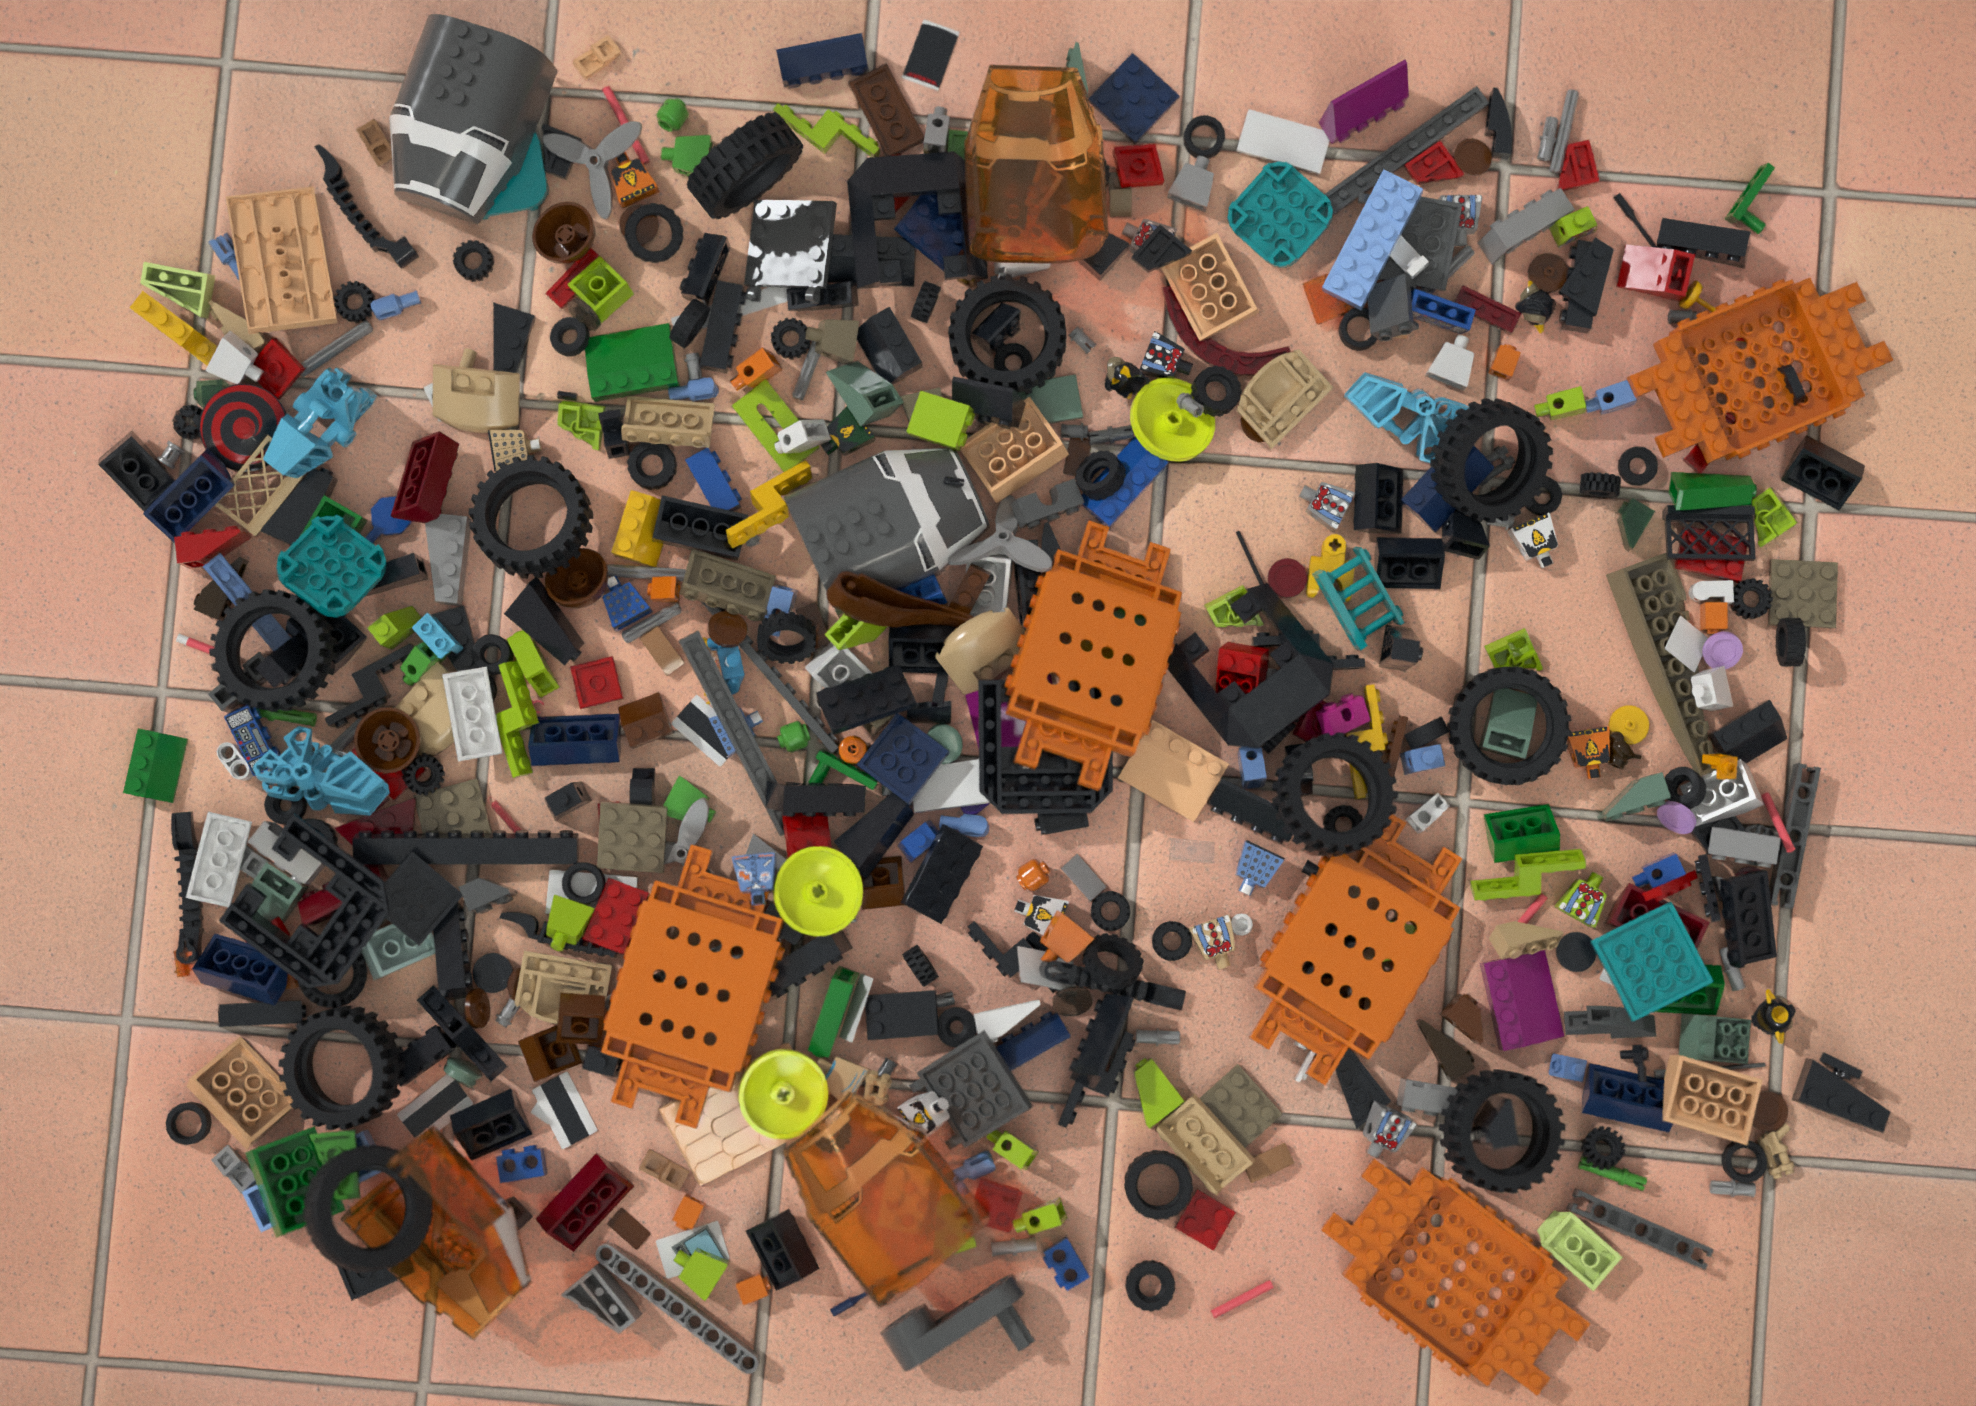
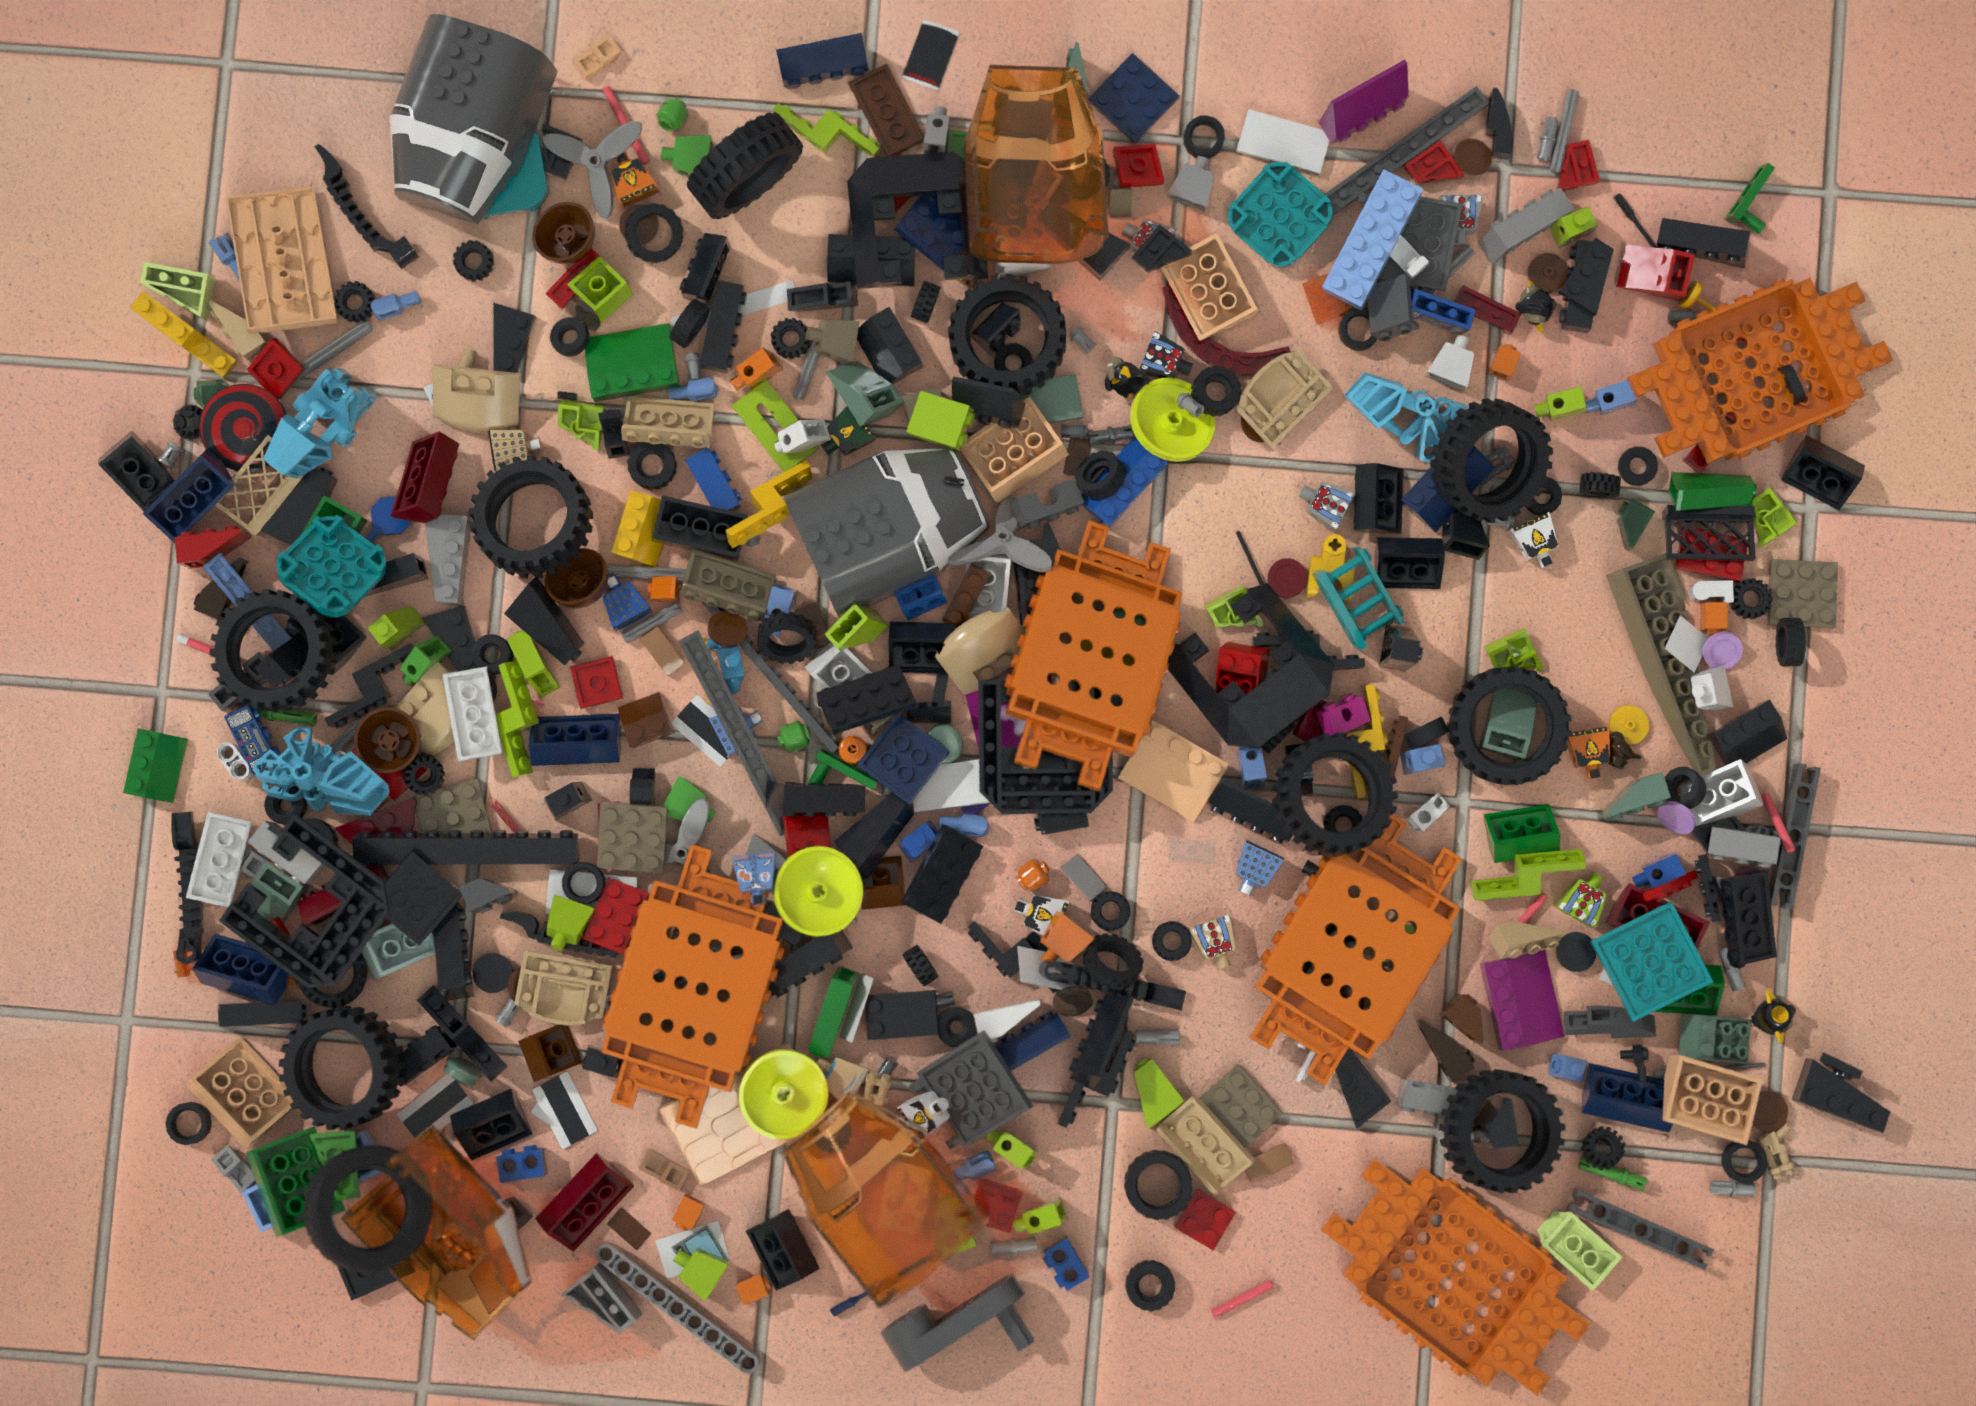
white torso [205,331,263,384] -> none
medium nougat slope [356,119,392,167] -> none
medium azure bracket [412,612,463,659] -> none
reddish brown piece [465,988,490,1029] -> none
reddish brown slope [556,993,605,1045] -> none
dark grey plate [744,200,837,304] -> none
reddish brown animal [826,571,974,627] -> none
white tile [1231,914,1253,936] -> none
torso [1363,1101,1417,1158] -> none
light orange bracket [1702,753,1738,780] -> none

